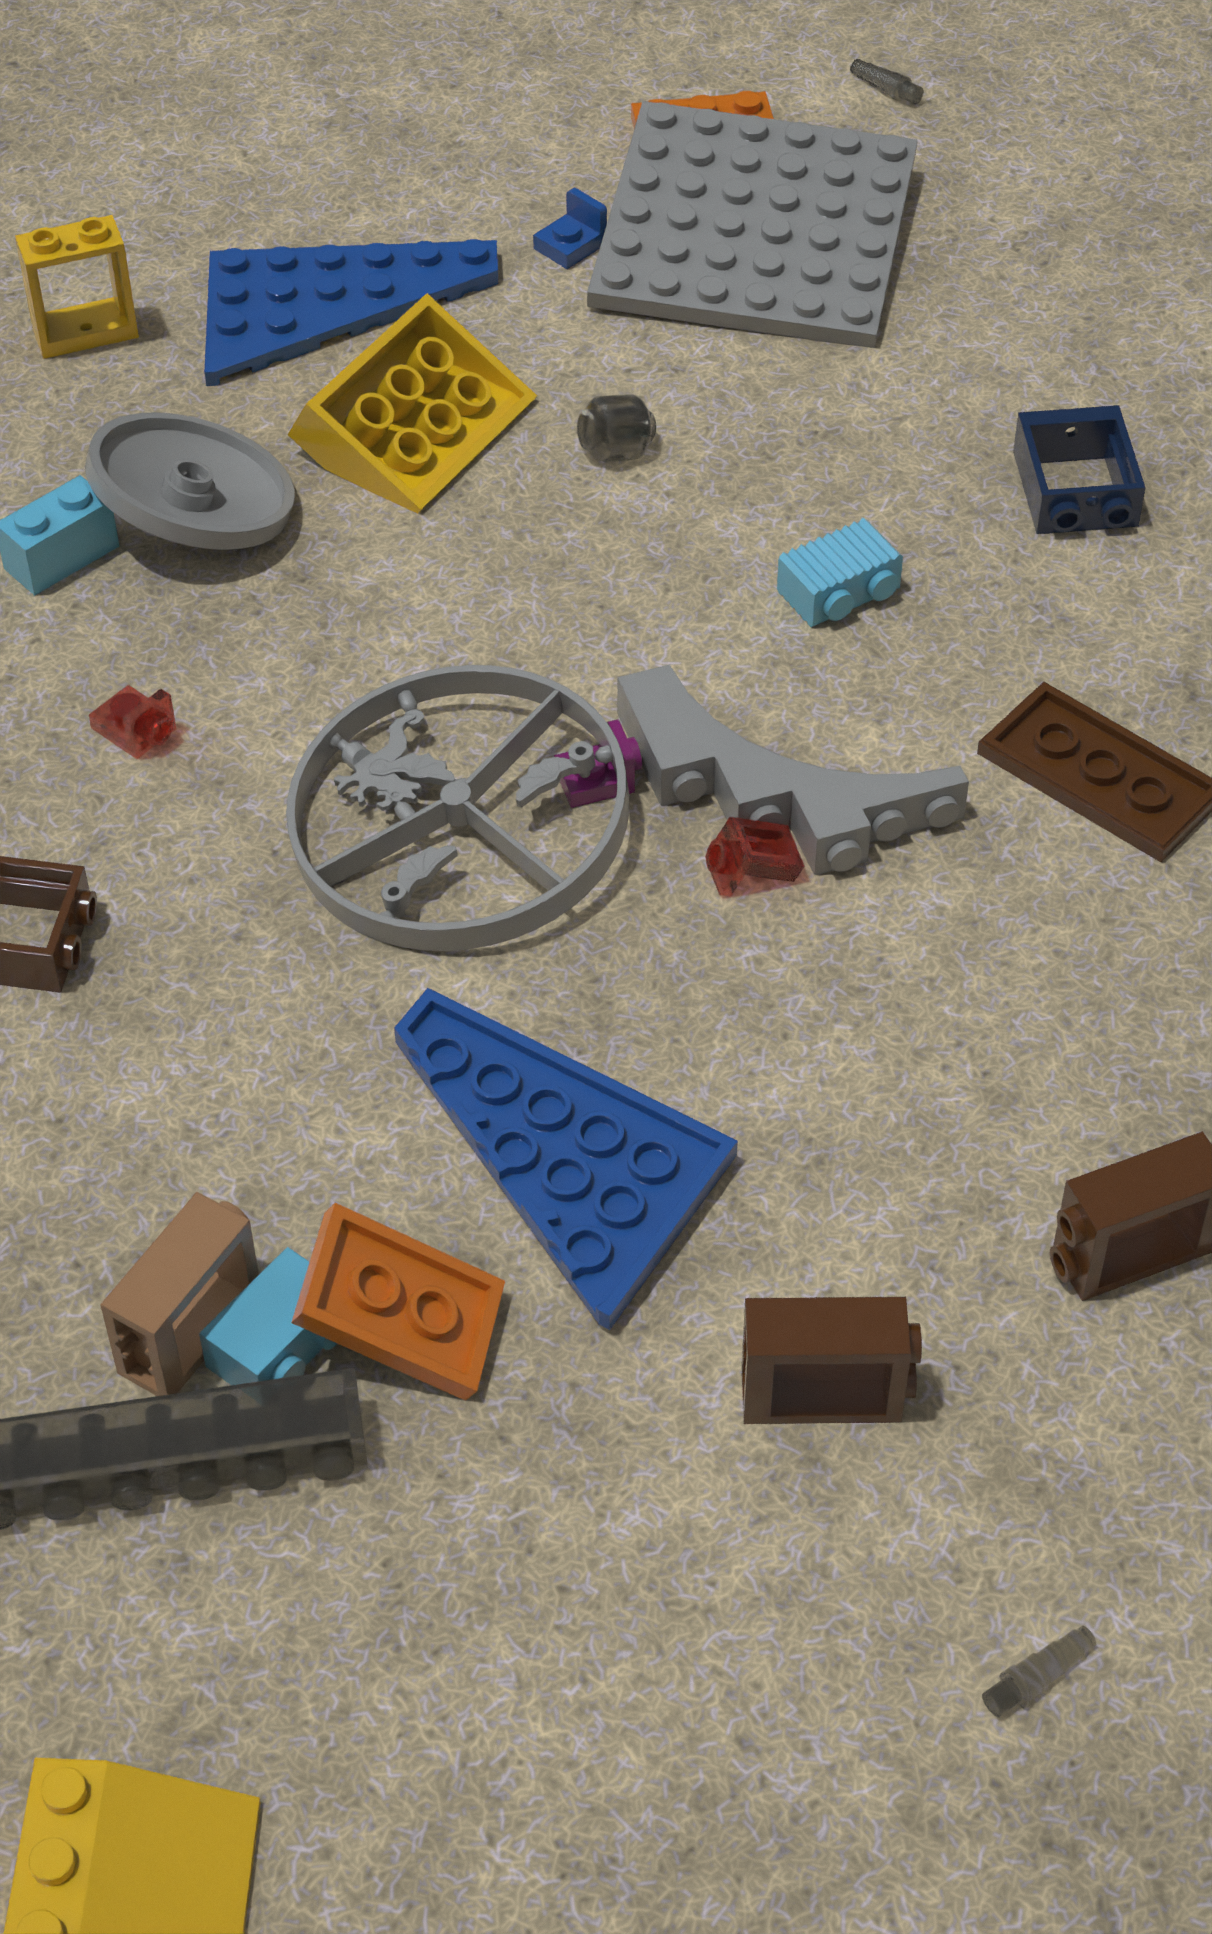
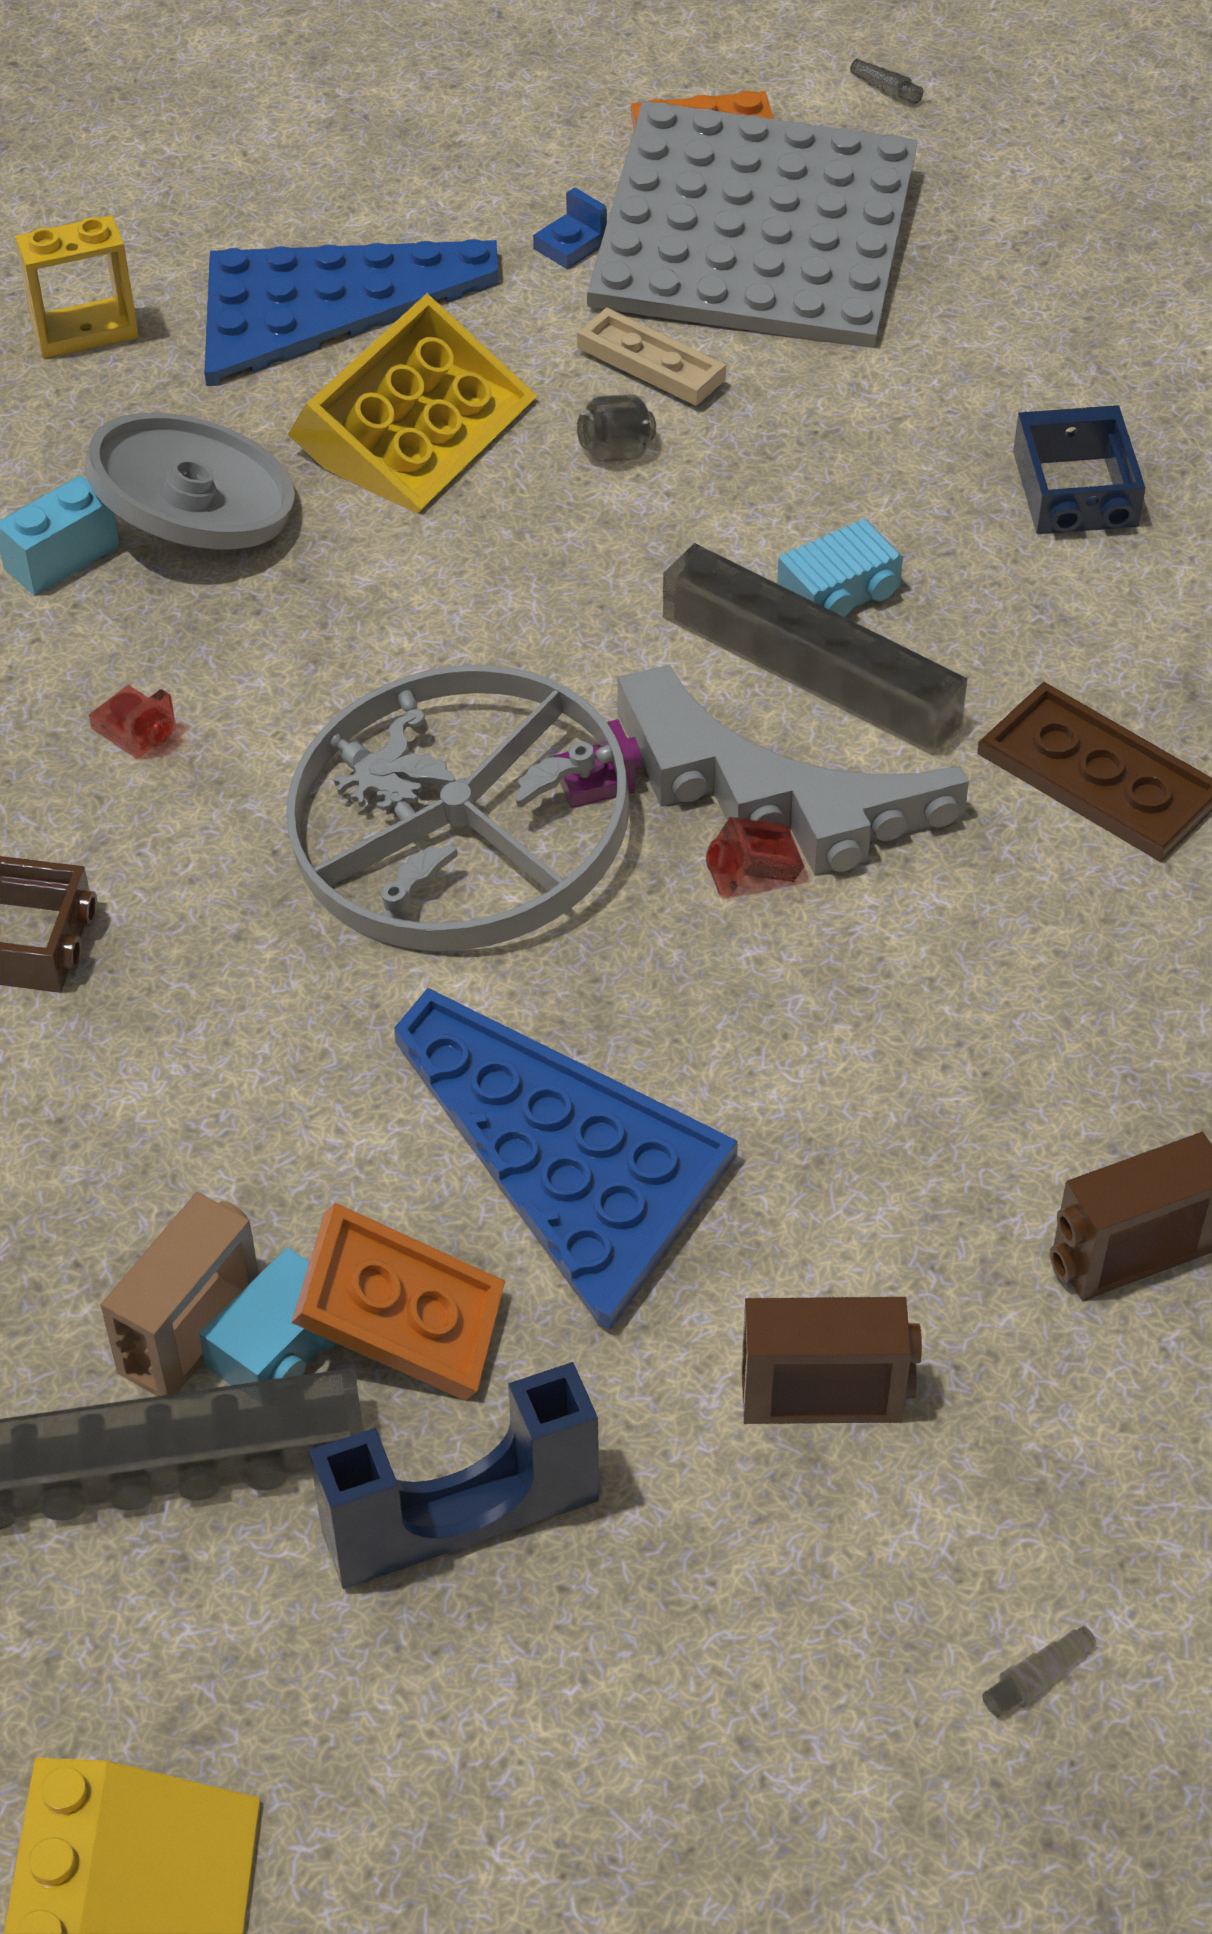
none -> dark blue arch [309,1362,599,1589]
none -> tan plate [577,307,726,406]
none -> clear smoke brick [663,543,968,756]

